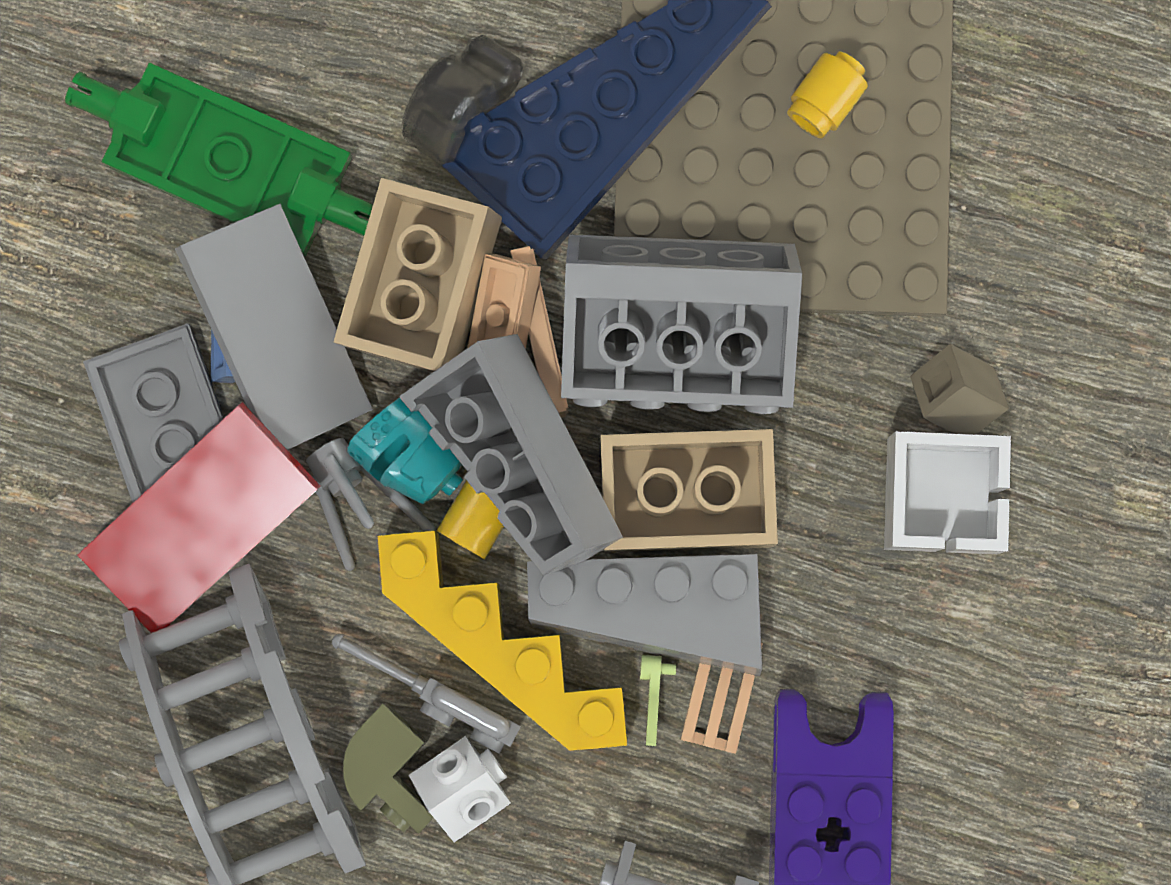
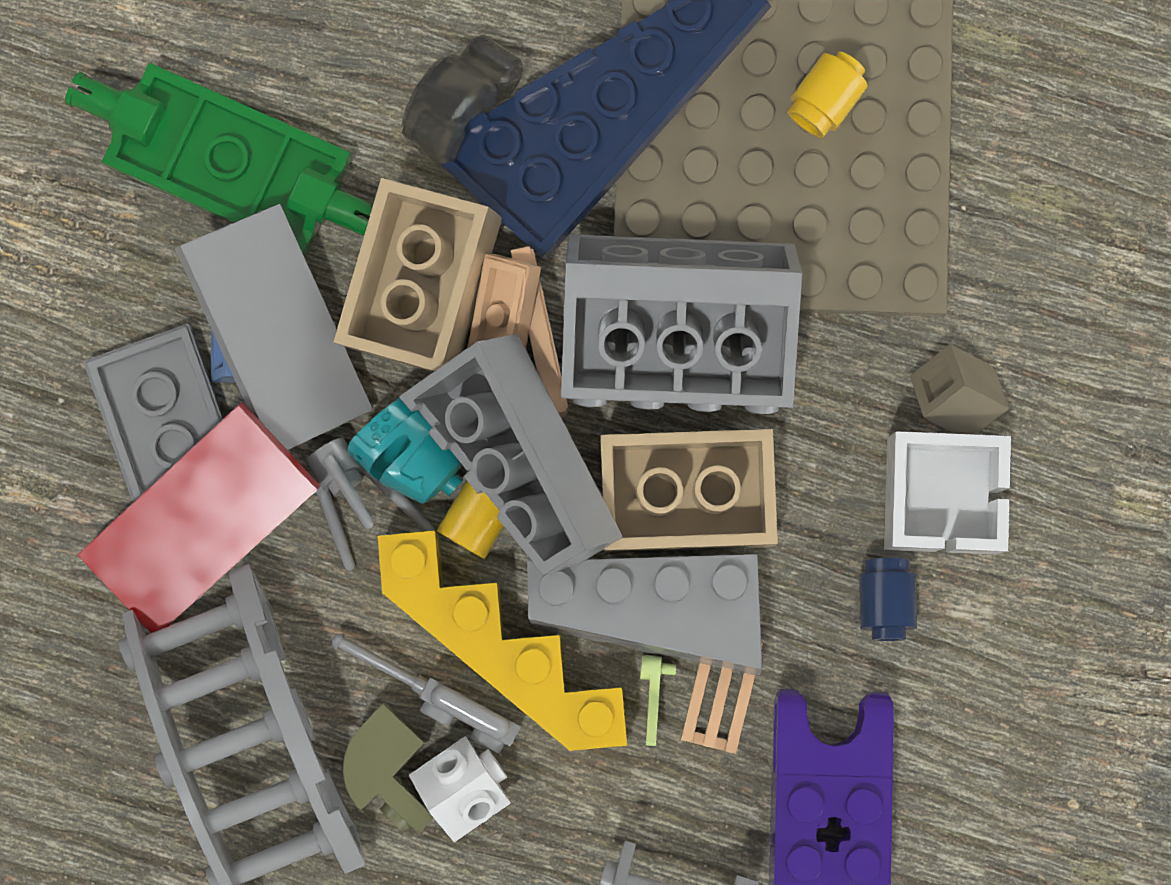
none -> dark blue brick [859,558,917,641]

